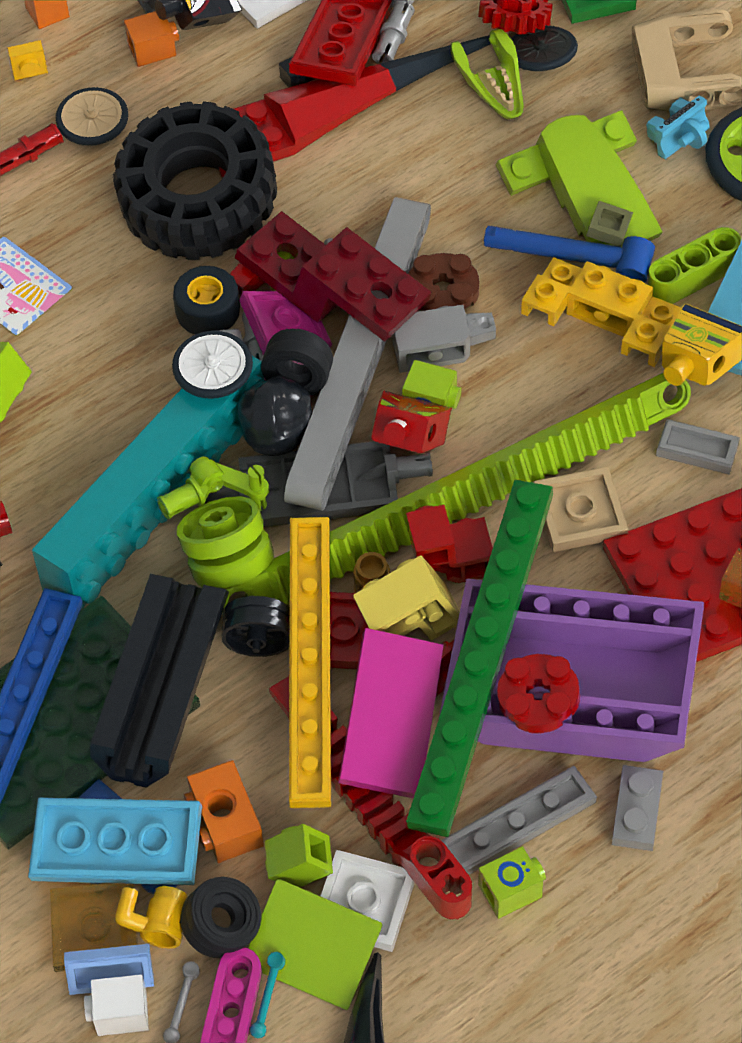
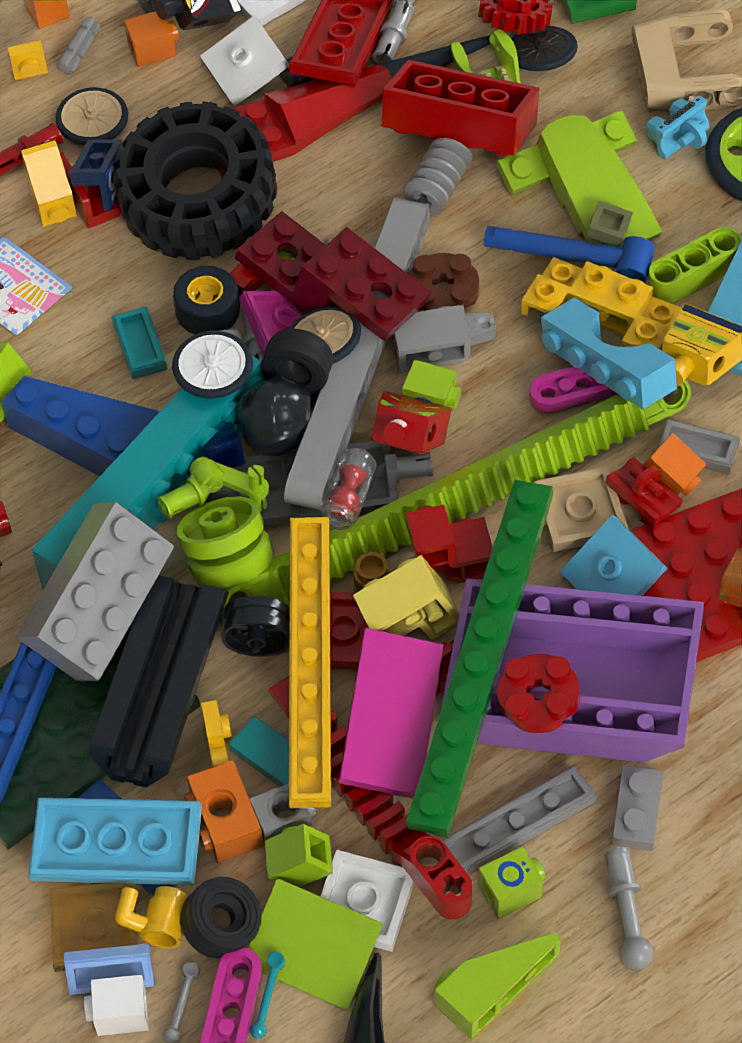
none -> blue wedge [2,376,160,476]
none -> light grey brick [16,502,175,681]
none -> yellow slope [21,140,77,227]
none -> light grey axle [57,17,101,75]
none -> red panel [60,152,121,229]
none -> dark blue panel [70,140,124,211]
none -> teal tile [112,306,168,379]
none -> white plate [200,15,289,106]
none -> yellow plate [201,700,232,767]
none -> clear blue slope [203,421,246,469]
none -> teal tile [228,716,289,787]
none -> light grey brick [249,783,316,845]
none -> tan wheel [289,307,361,366]
none -> clear piece [321,448,377,530]
none -> red brick [381,60,540,156]
none -> light grey piece [404,138,473,216]
none -> lime slope [435,932,561,1040]
none -> dark pink plate [529,366,618,413]
none -> medium azure arch [541,297,677,409]
none -> medium azure plate [560,515,668,596]
none -> light grey pin [604,848,654,970]
none -> red hips [605,456,682,526]
none -> orange brick [643,433,707,496]

